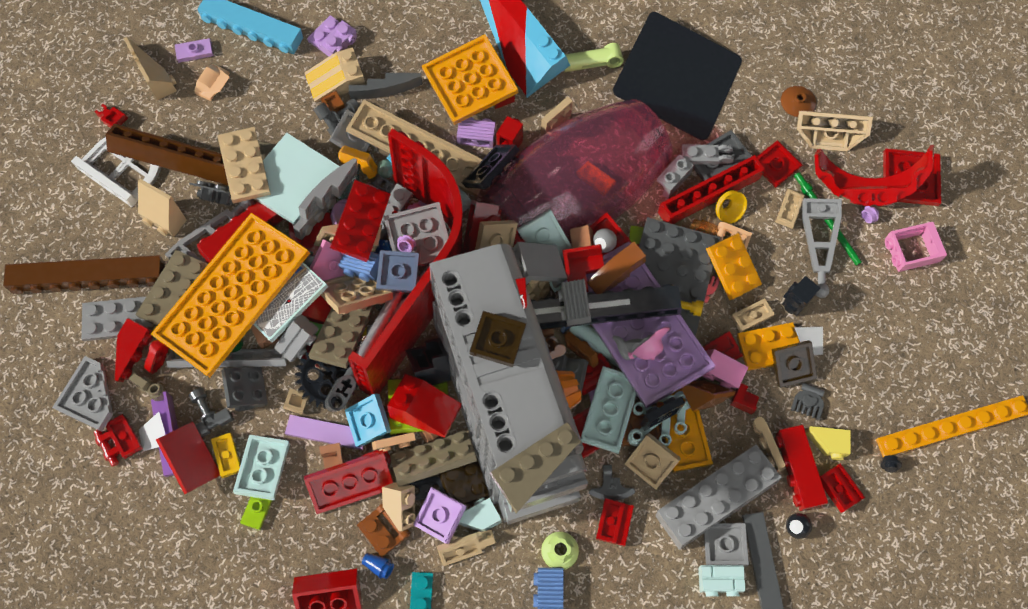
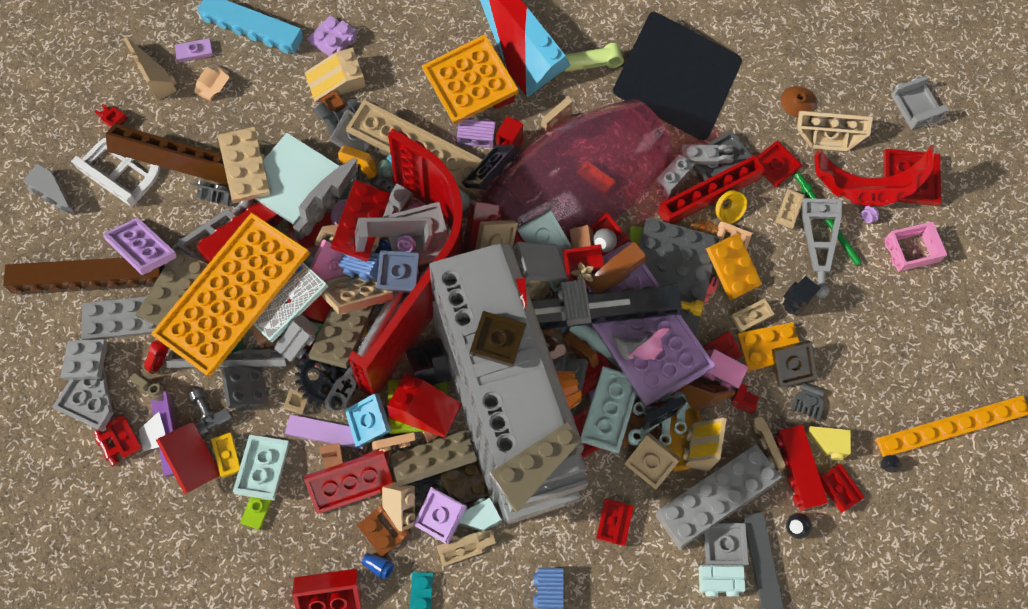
red slope [115,318,153,382] -> none
tan slope [138,179,187,237] -> none
dark grey slope [349,73,422,100] -> none
yellowish green piece [541,532,579,570] -> none
dark grey piece [589,465,635,501] -> none
white sticker [794,327,823,355] -> none
none -> light grey slope [23,164,74,215]
none -> light grey plate [60,339,108,380]
none -> lavender plate [103,217,177,275]
none -> light grey panel [355,217,435,252]
none -> tan plant [571,262,594,282]
none -> tan slope [683,418,727,472]
none -> light grey panel [891,76,949,130]

